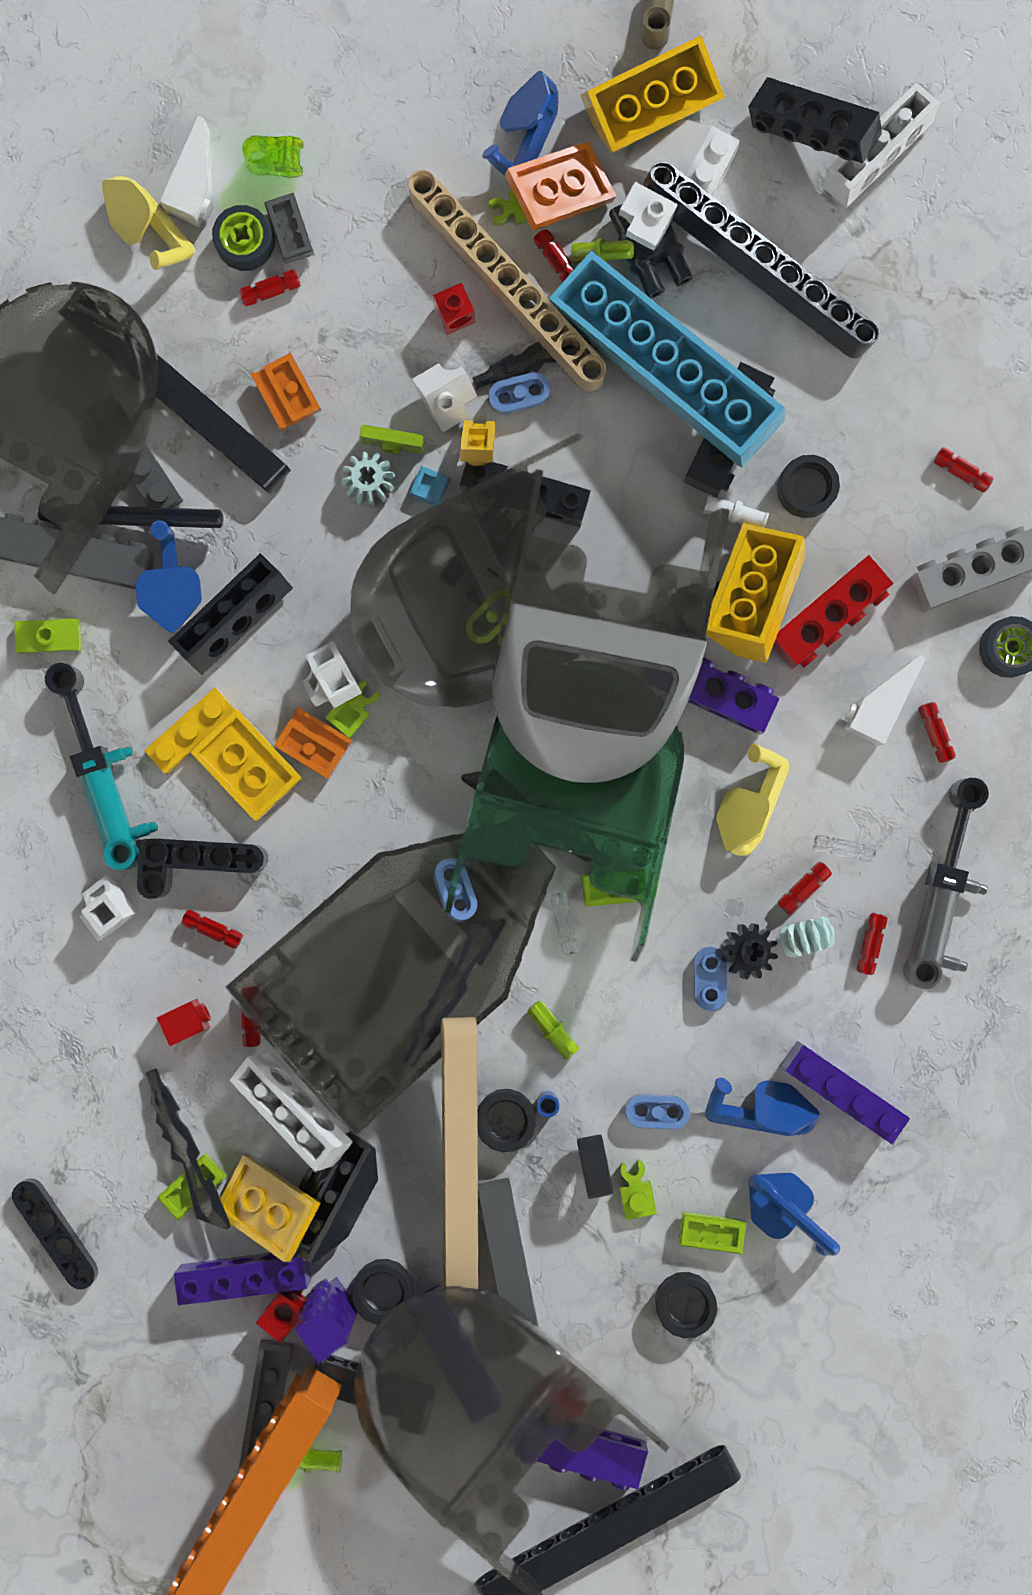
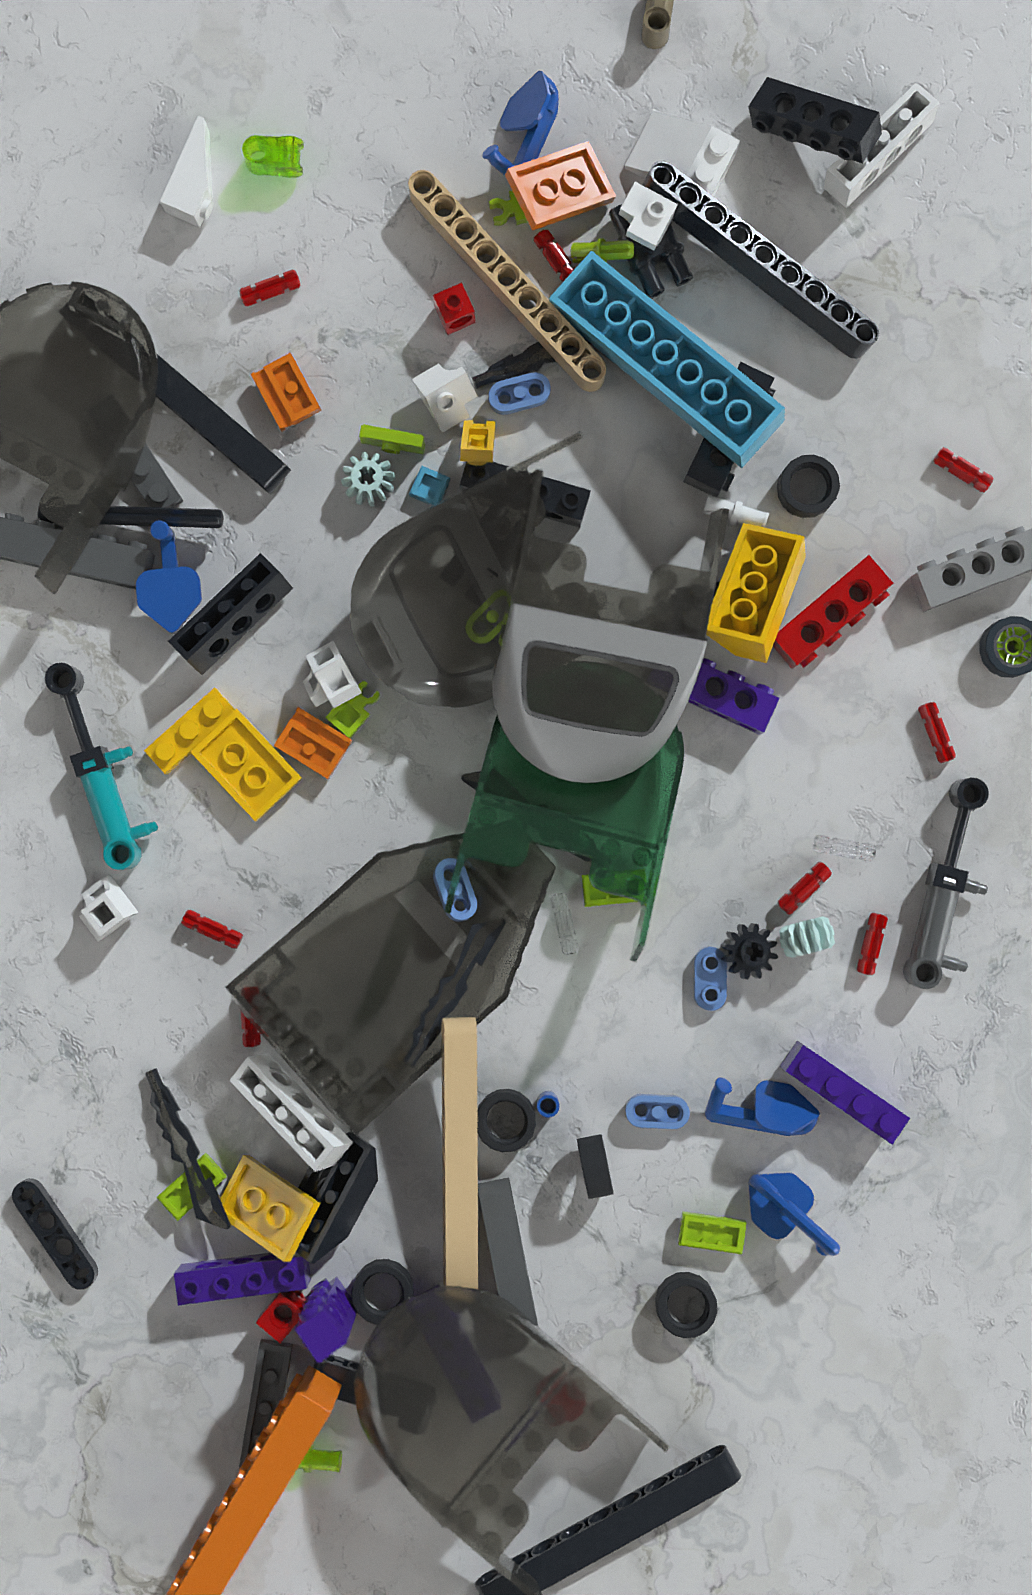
lime plate [14,618,81,654] -> none
light yellow piece [102,176,195,270] -> none
black beam [137,838,268,899] -> none
red brick [156,999,211,1046] -> none
wheel [212,205,274,271] -> none
dark grey plate [264,192,314,265] -> none
dark purple brick [513,1407,648,1490] -> none
lime axle [527,1001,580,1060] -> none
yellow slope [580,35,725,153] -> none
lime plate [619,1159,657,1220] -> none
light yellow piece [716,744,789,856] -> none
white slope [844,655,926,746] -> none

